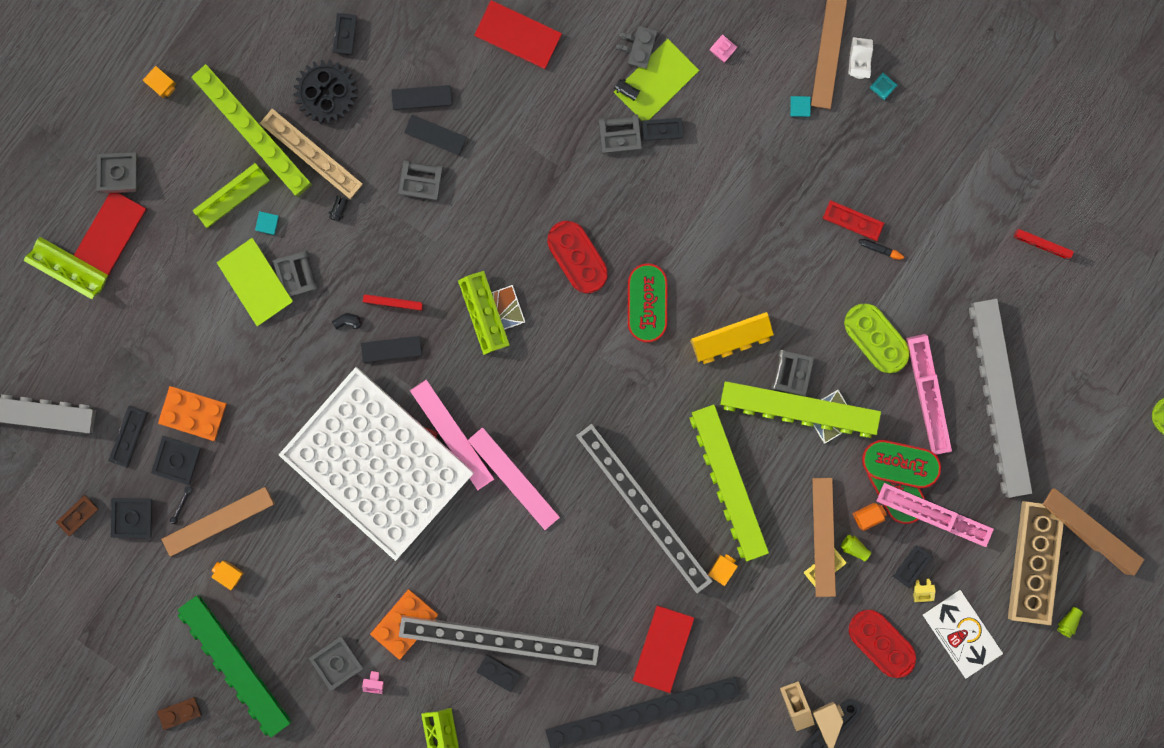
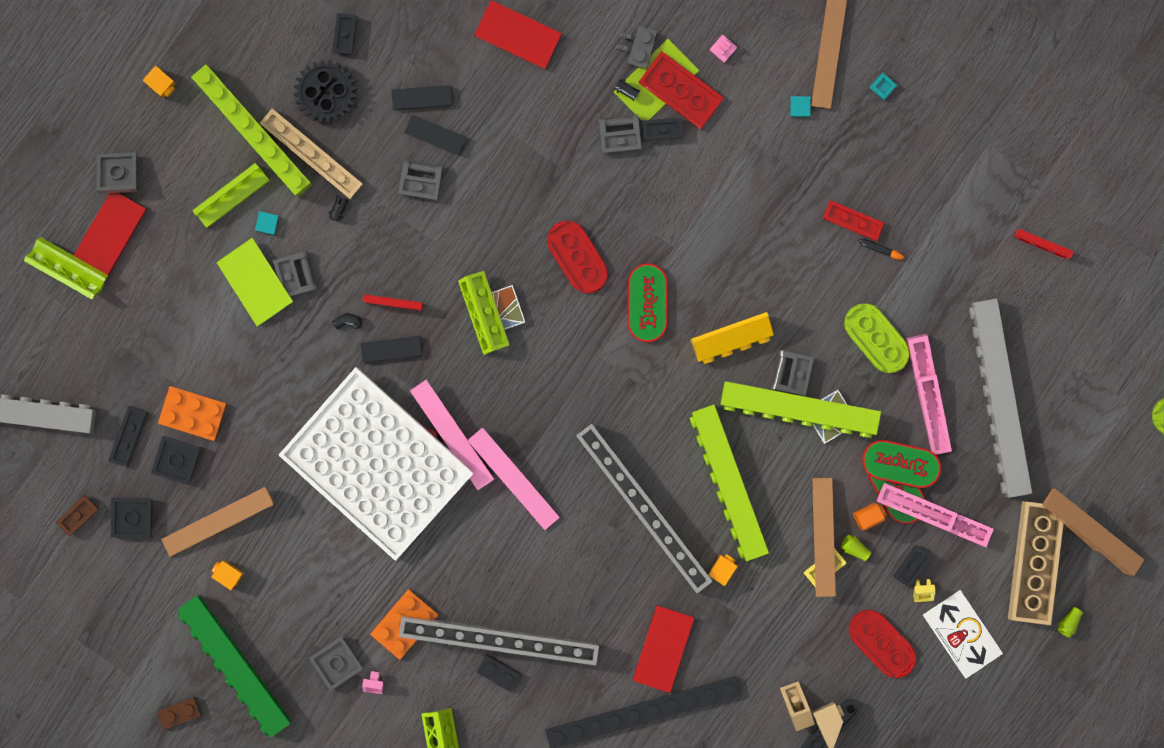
black hinge [170,486,193,524] -> none
white brick [848,37,873,79] -> none
none -> red tile [638,51,724,130]

